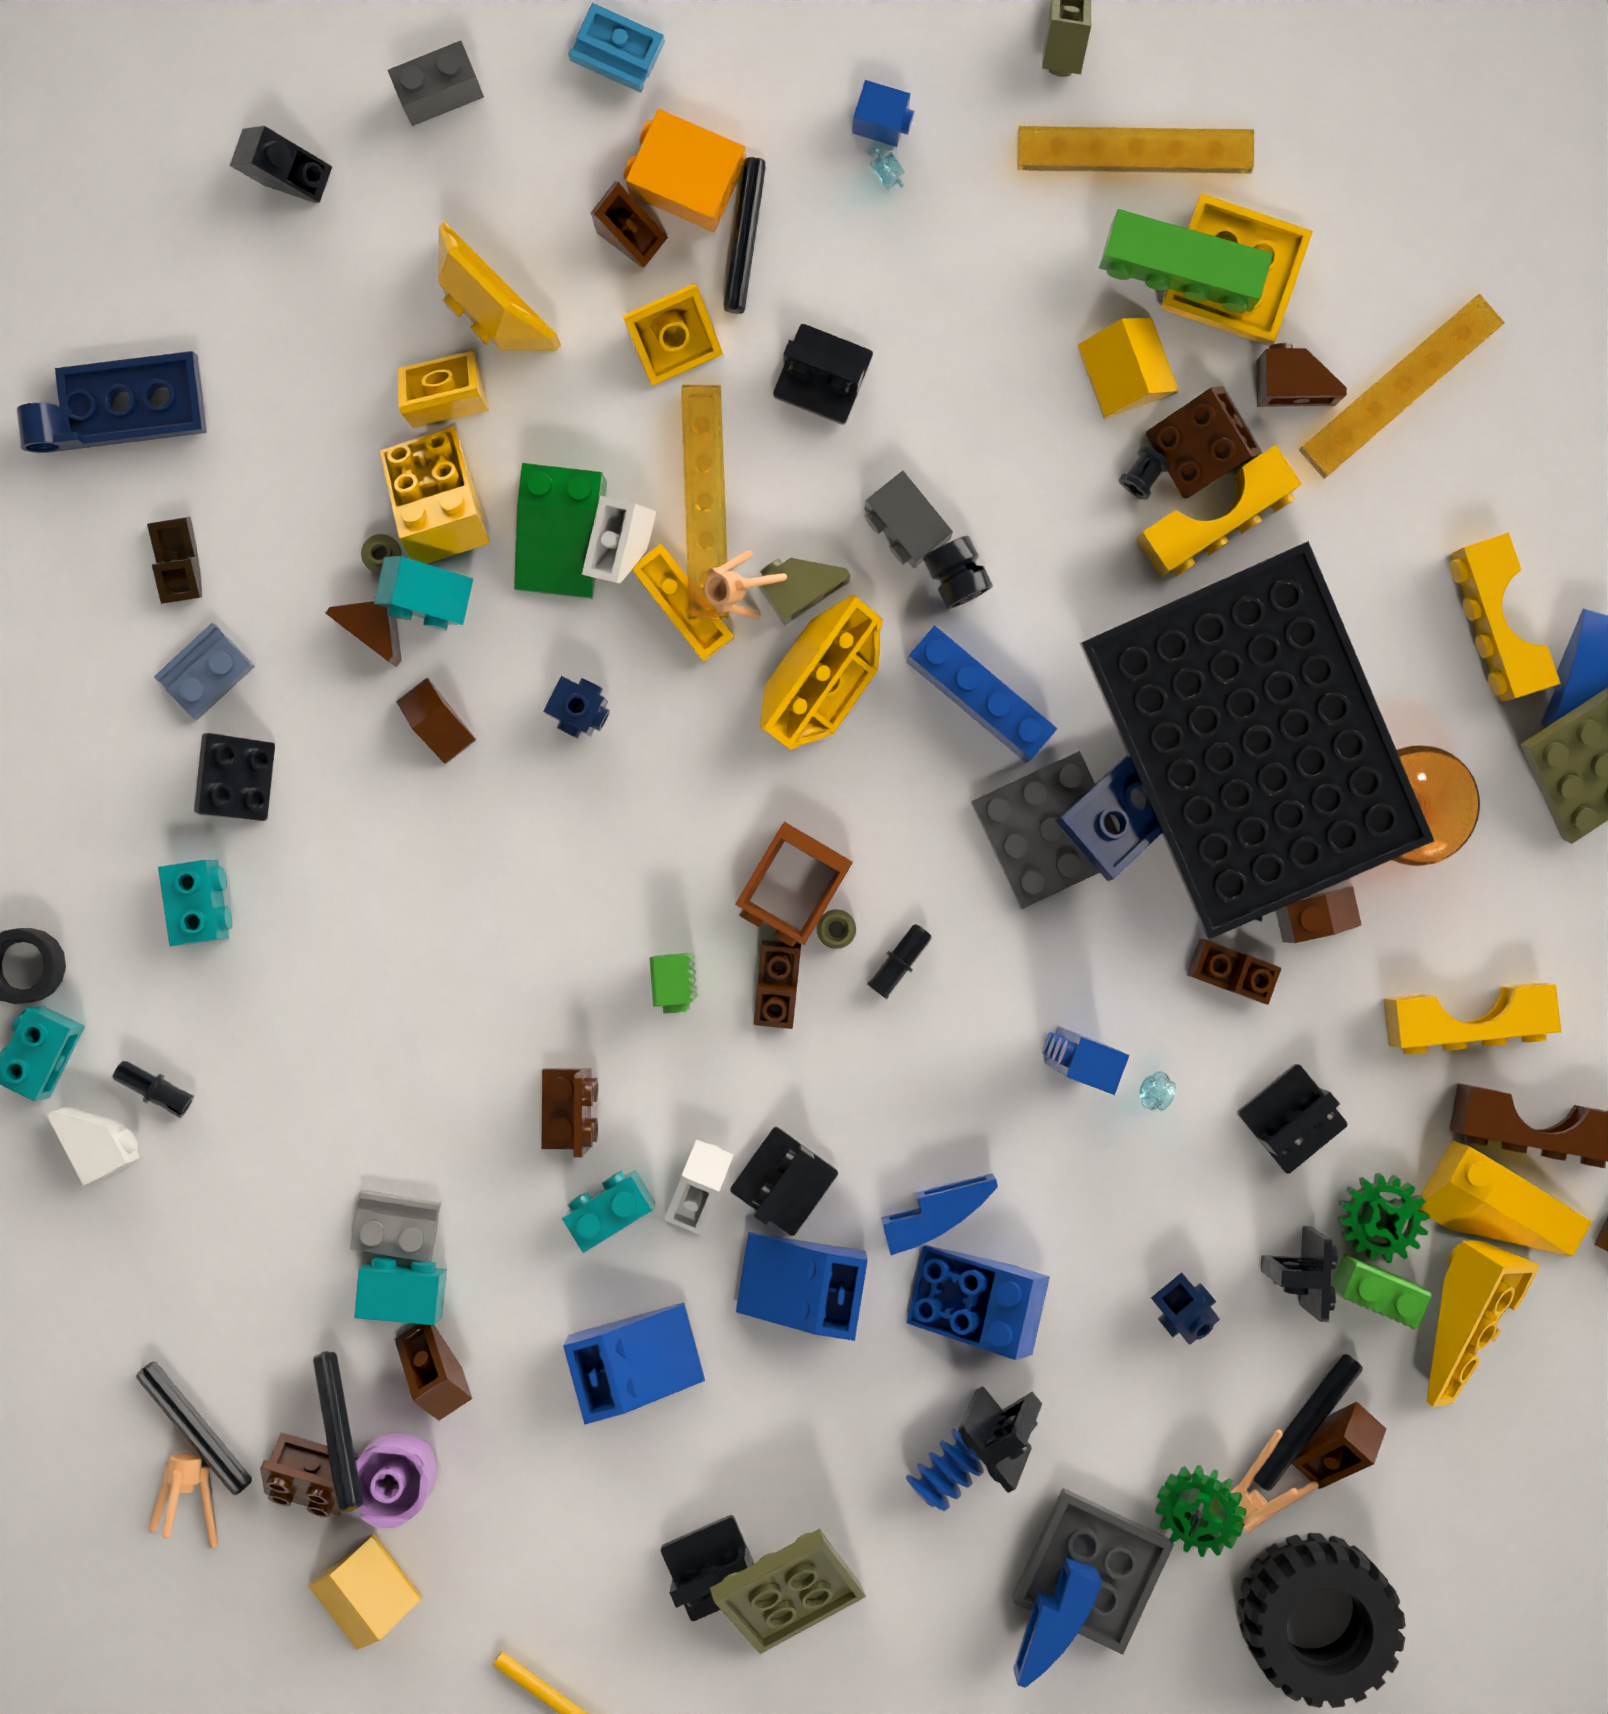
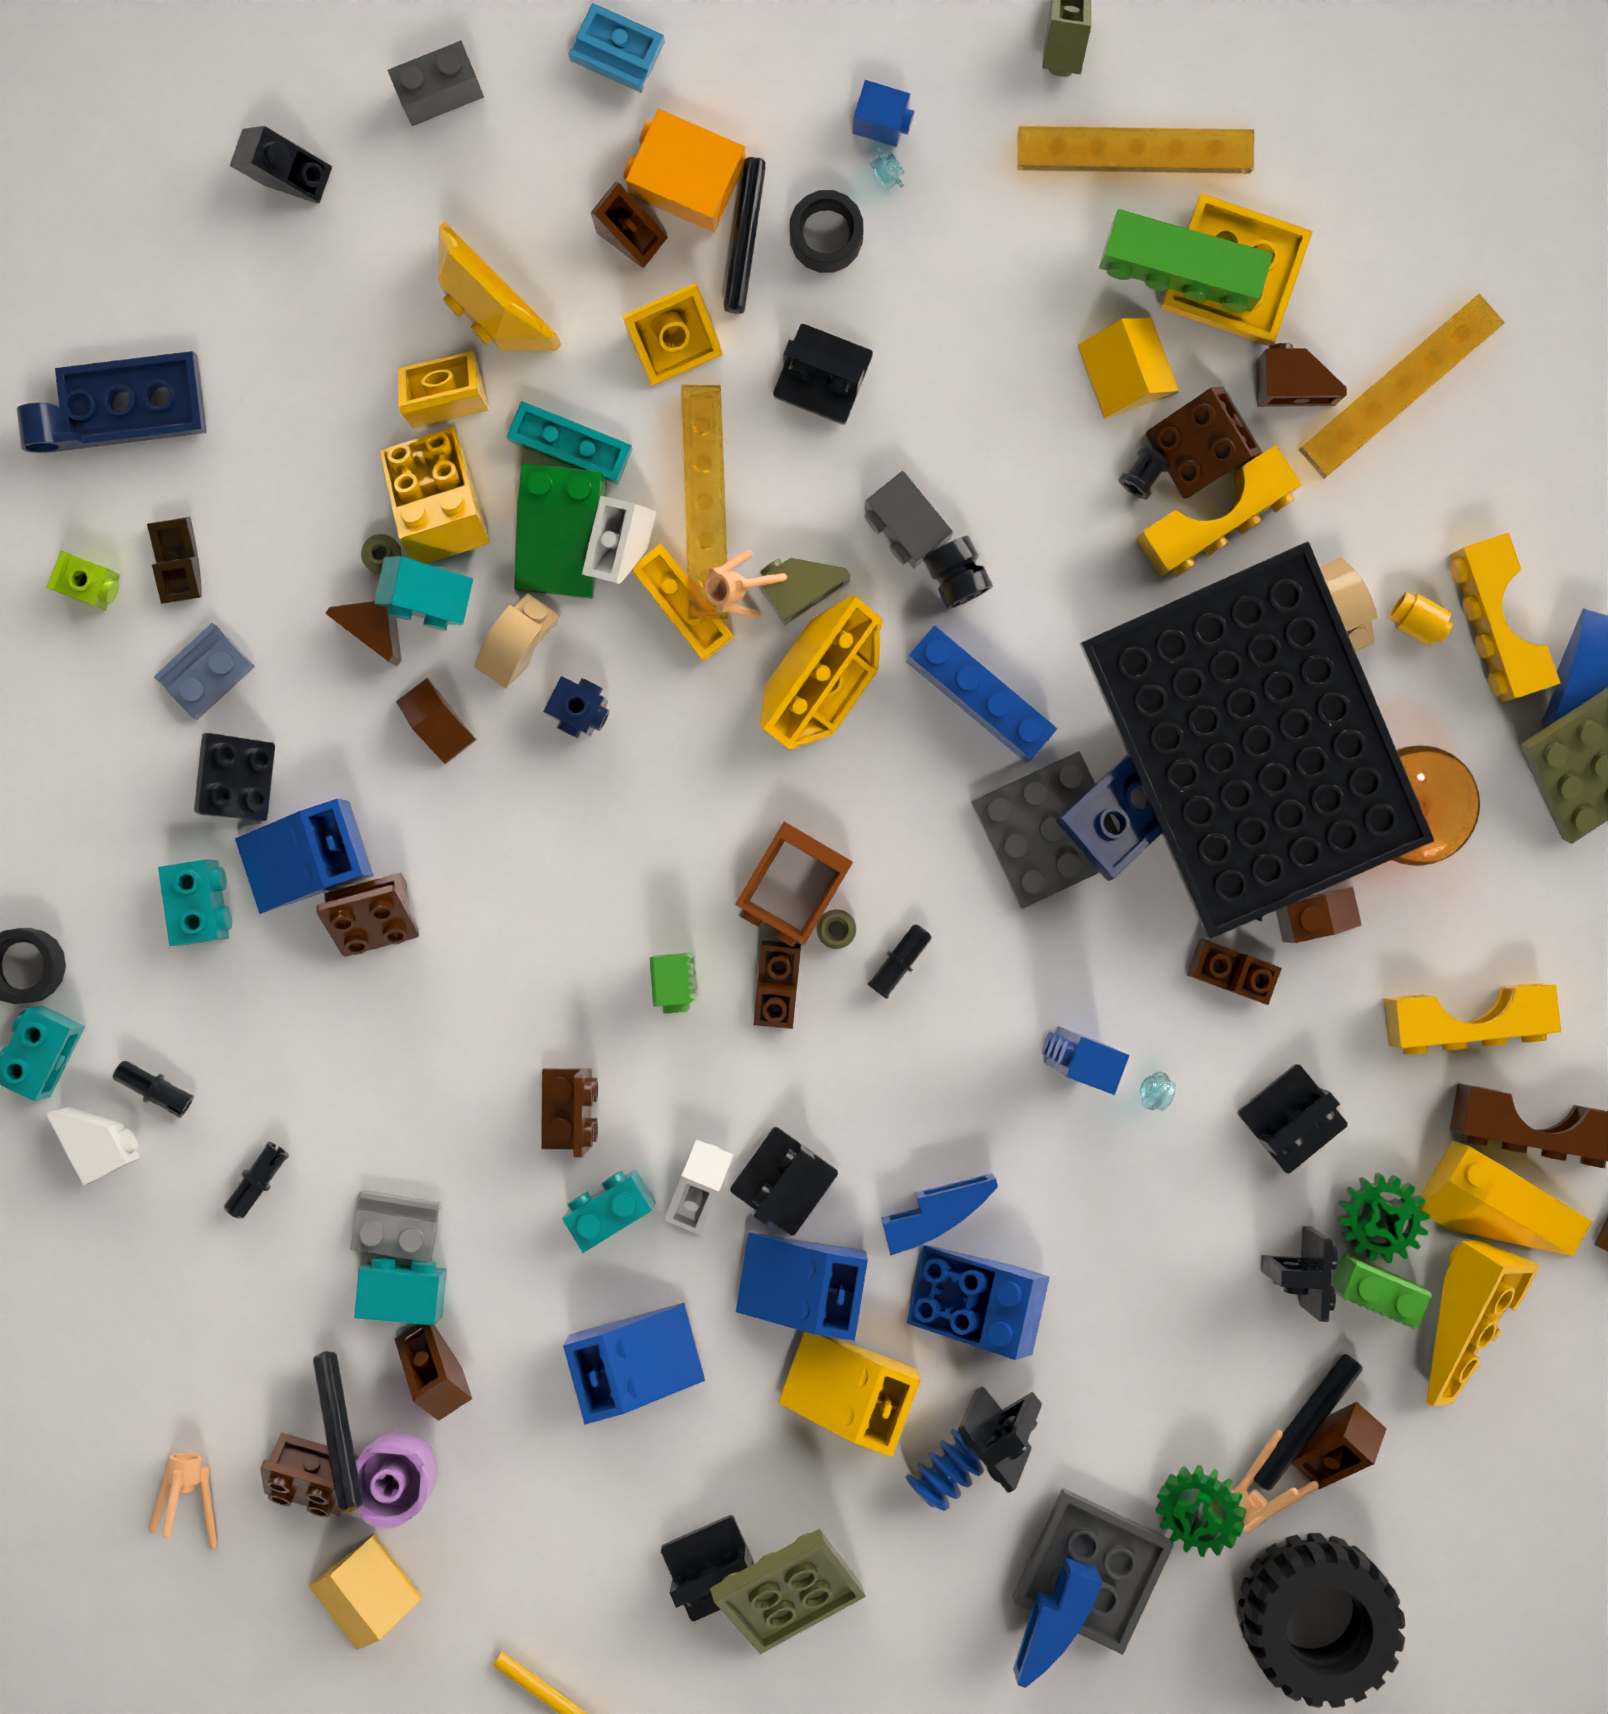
axle [136,1361,252,1495] -> none
dark blue brick [1151,1272,1220,1345] -> none
none -> lime brick [46,550,120,611]
none -> black axle [224,1142,289,1219]
none -> blue slope [235,798,374,914]
none -> reddish brown bracket [316,873,419,957]
none -> tan brick [474,594,560,689]
none -> teal plate [506,401,633,485]
none -> yellow slope [778,1332,921,1457]
none -> black tyre [790,190,864,273]
none -> tan brick [1320,558,1378,651]
none -> yellow brick [1389,592,1453,646]

